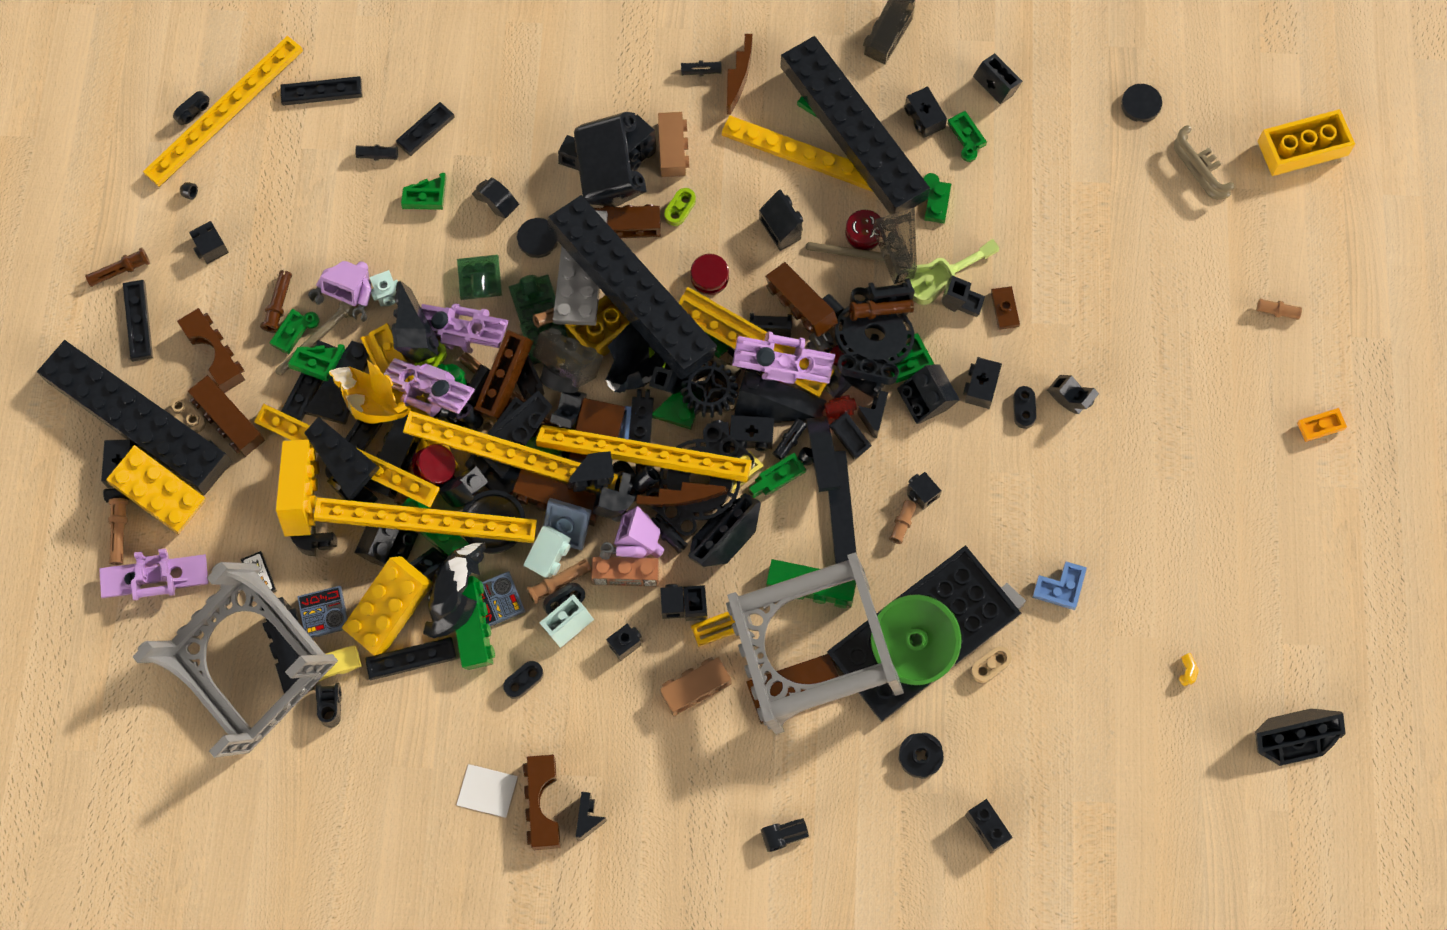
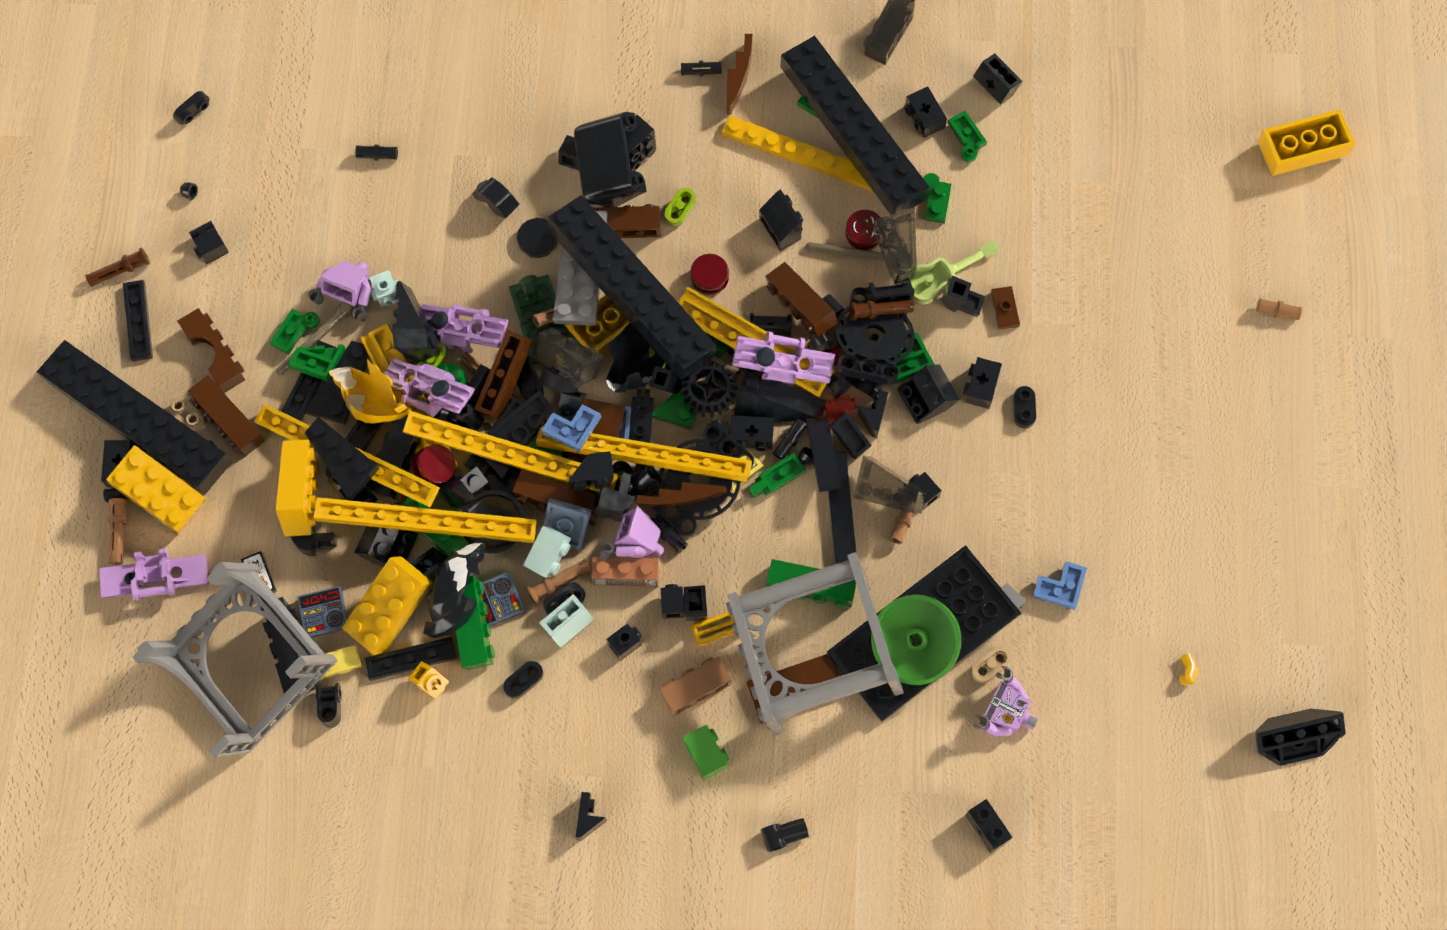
yellow plate [143,36,303,187] -> none
reddish brown pin [260,270,292,333] -> none
black tile [280,76,363,106] -> none
black tile [396,102,455,156] -> none
green wing [401,173,446,210] -> none
clear green plate [457,255,502,300] -> none
white sticker [457,764,518,818] -> none
reddish brown arch [523,754,561,851] -> none
medium nougat brick [658,112,690,177] -> none
black wedge [688,493,761,567] -> none
black plate [898,733,944,779] -> none
black brick [1047,375,1099,414] -> none
black tile [1121,83,1163,122] -> none
dark tan piece [1174,125,1235,200] -> none
light orange plate [1297,408,1347,442] -> none
none -> yellow brick [408,661,449,699]
none -> medium blue plate [542,404,602,452]
none -> bright green brick [683,724,730,780]
none -> clear smoke wedge [853,455,927,514]
none -> torso [973,666,1038,737]

